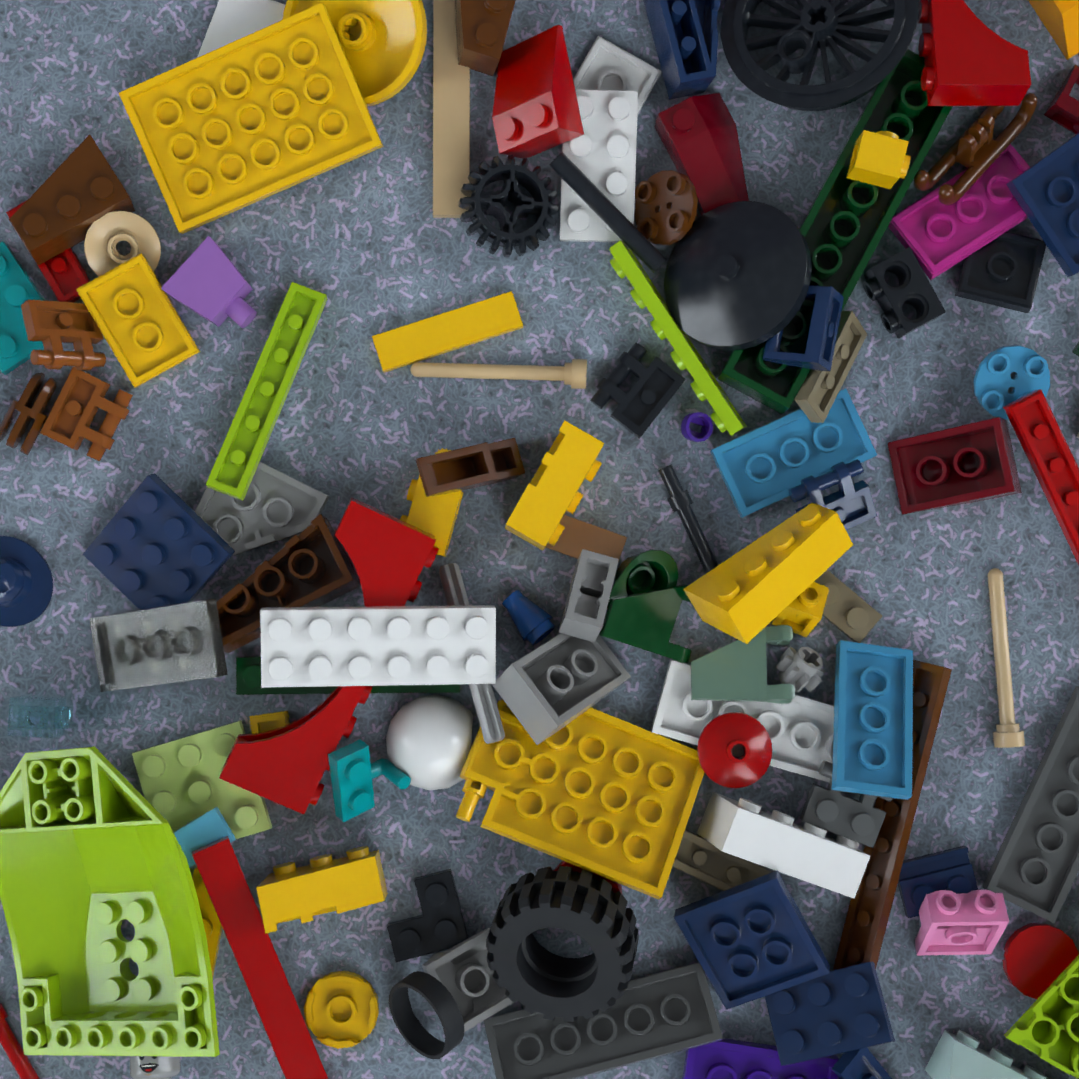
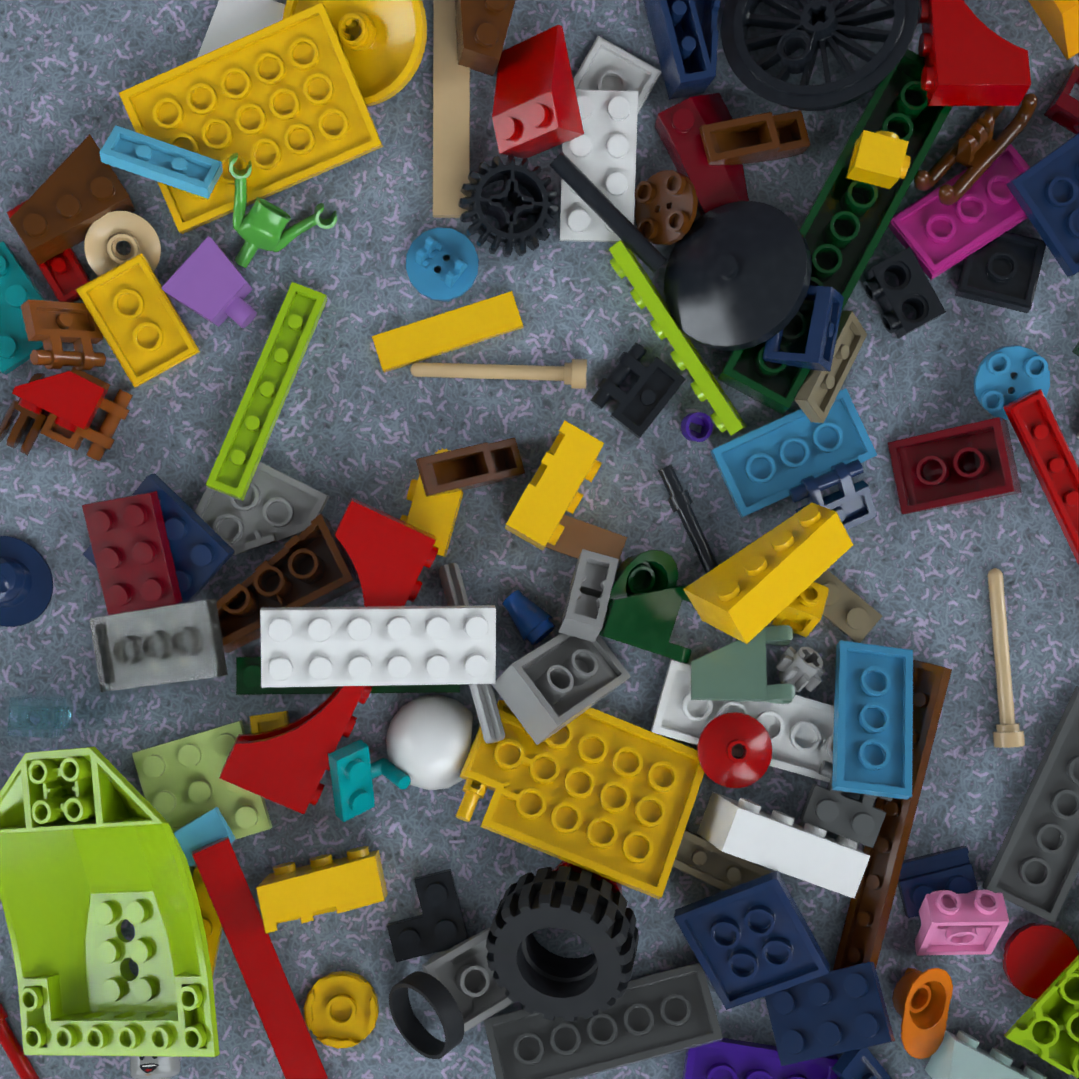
none -> red slope [12,371,108,433]
none -> dark red plate [82,491,182,615]
none -> medium azure plate [100,125,223,199]
none -> bright green piece [229,153,337,268]
none -> dark azure plate [406,227,479,302]
none -> reddish brown slope [699,110,811,165]
none -> orange piece [892,967,953,1059]

